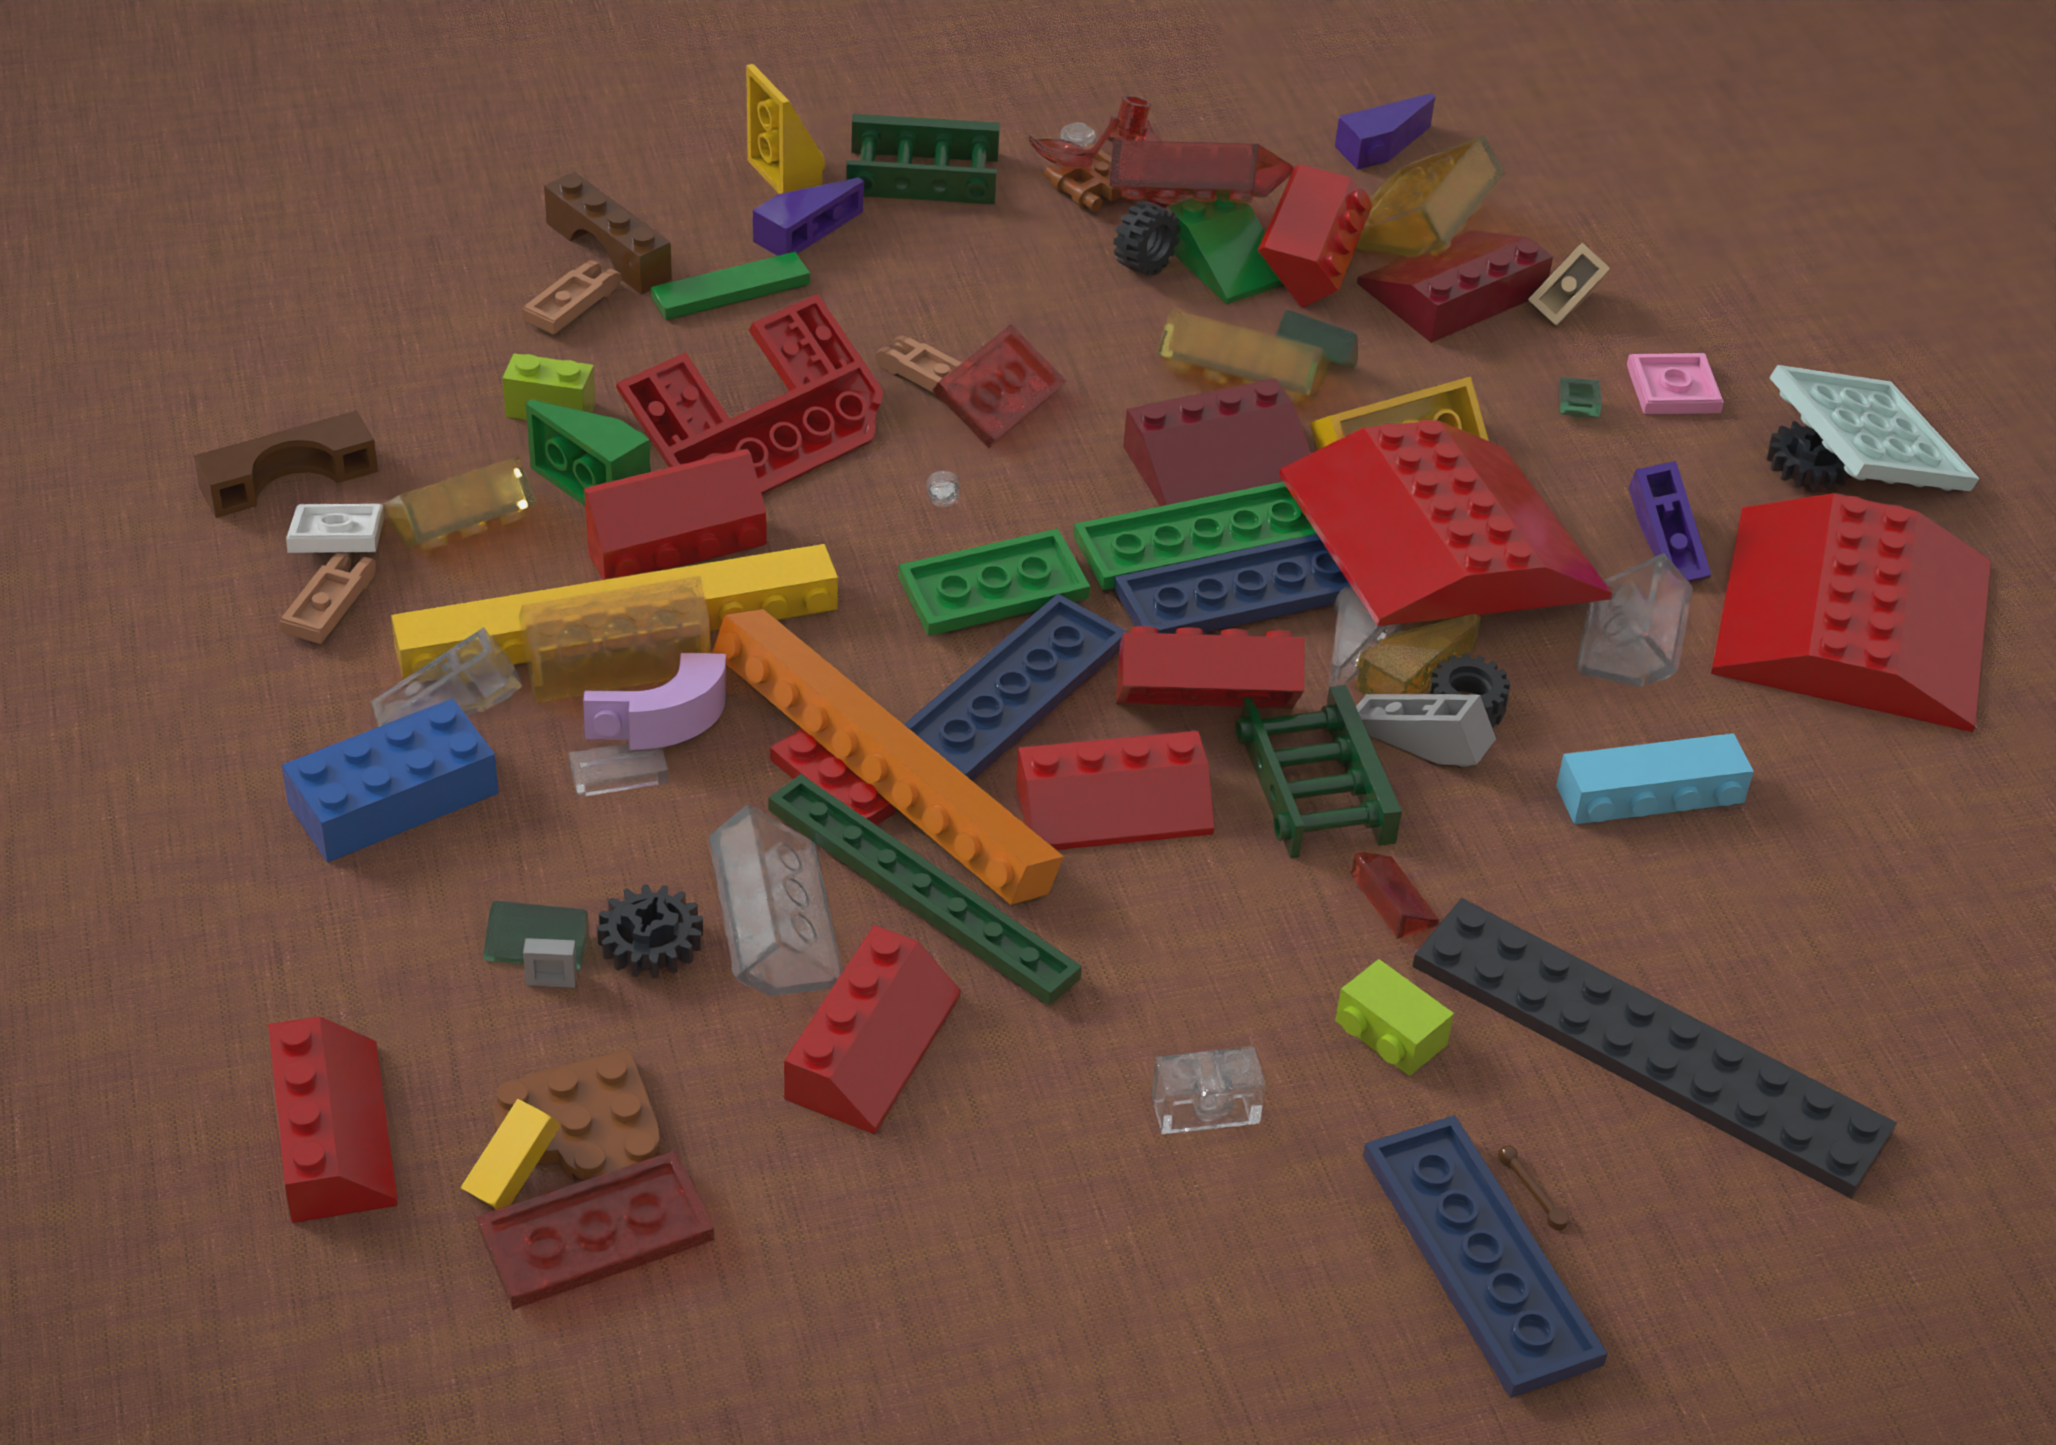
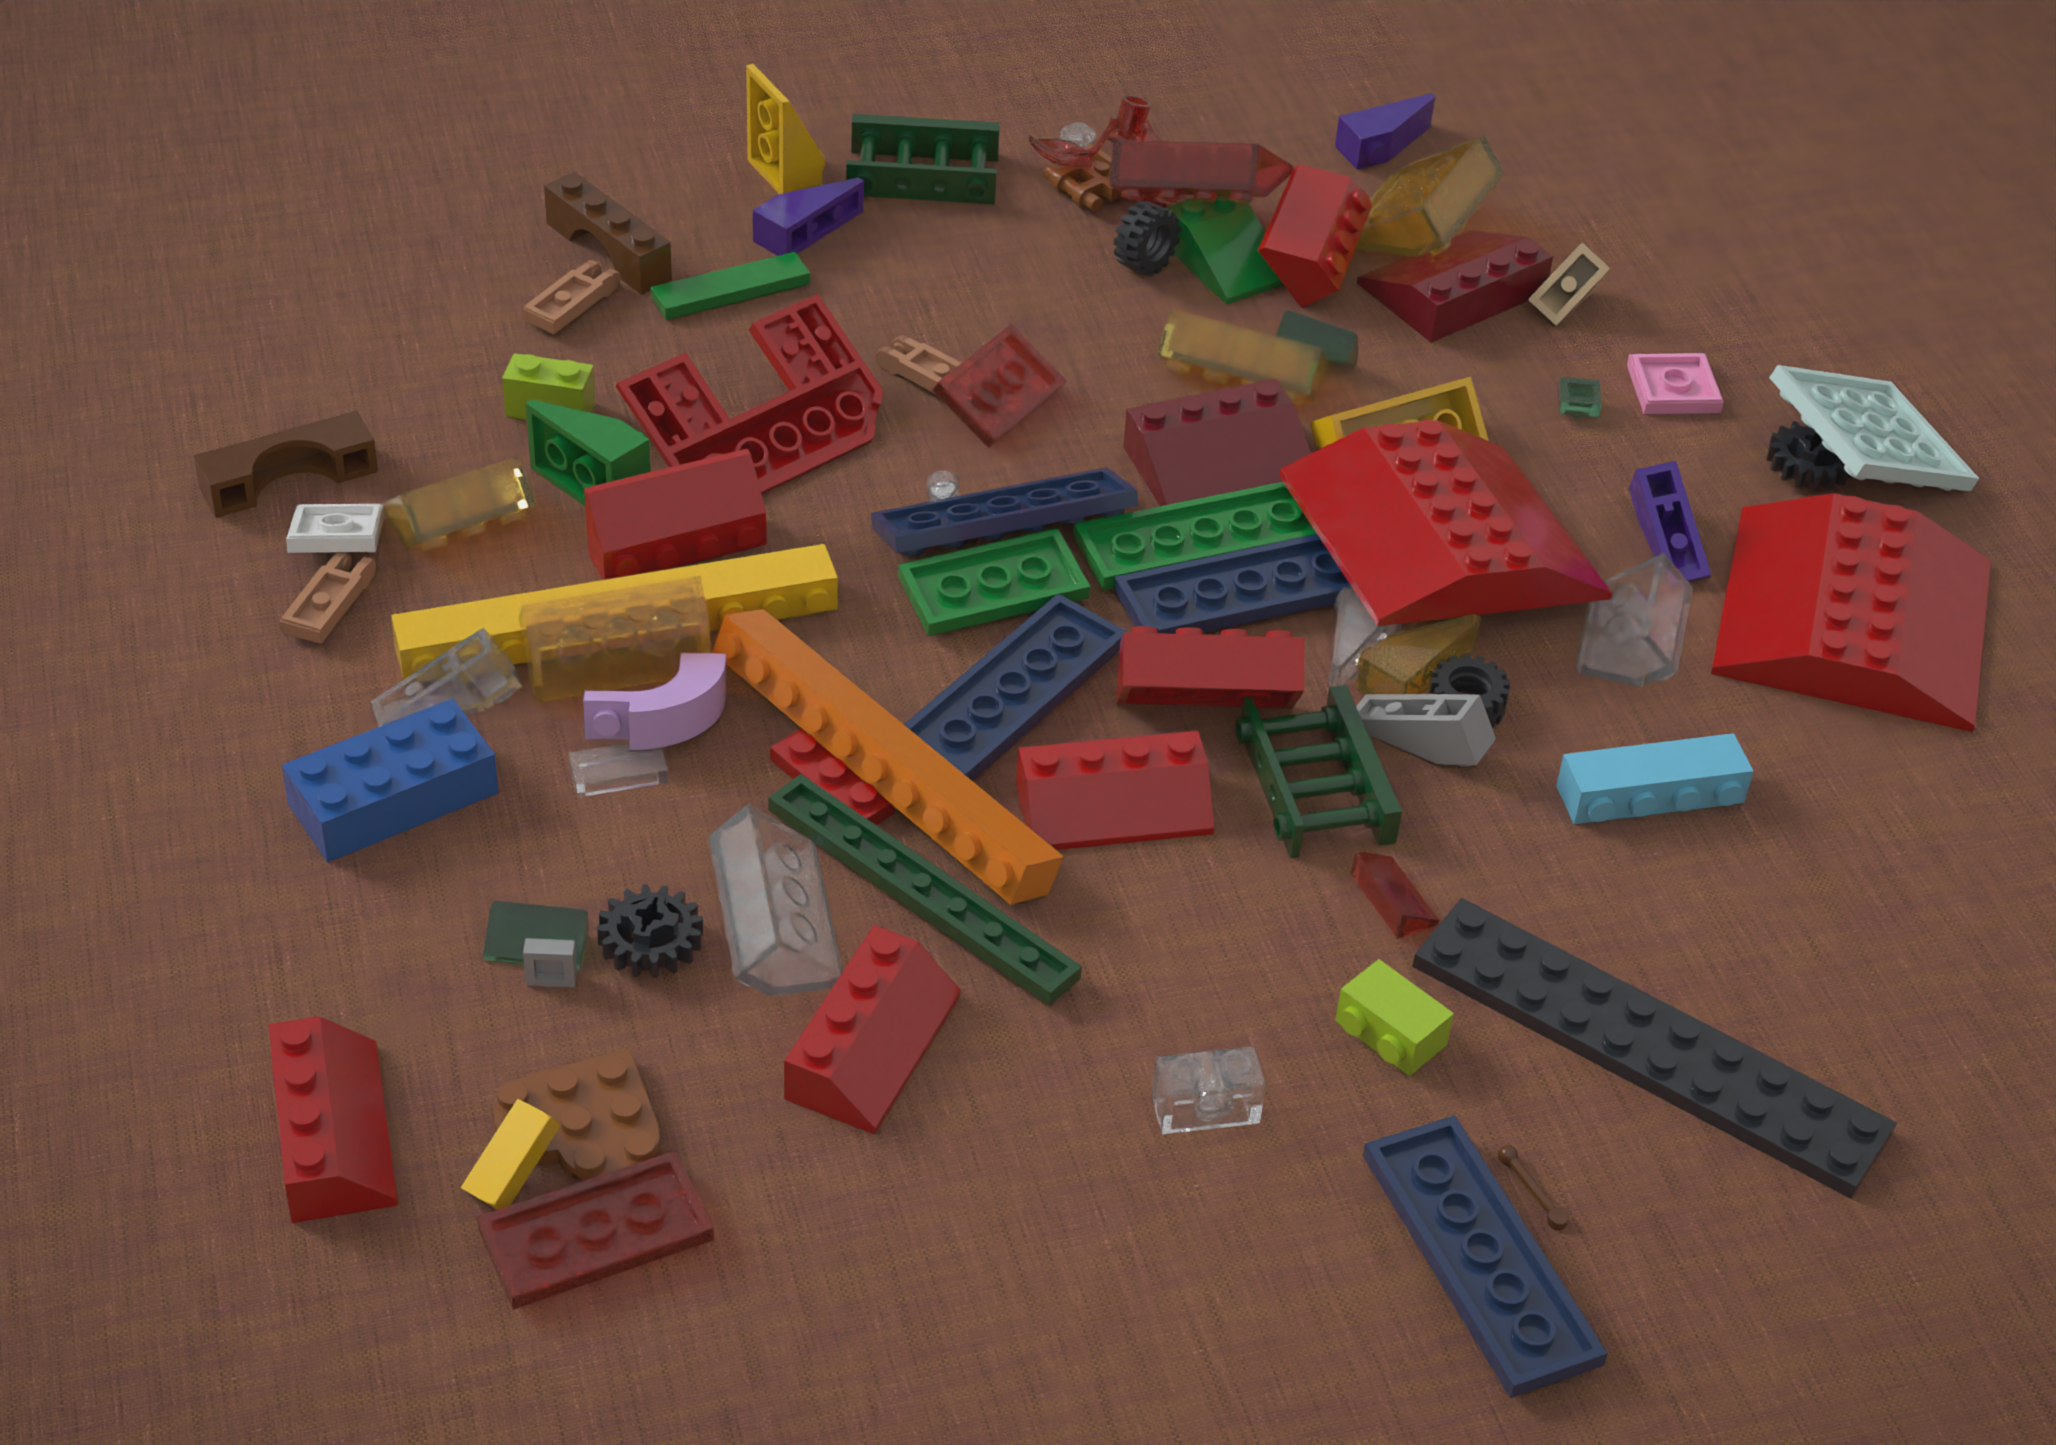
none -> dark blue plate [871,467,1138,556]

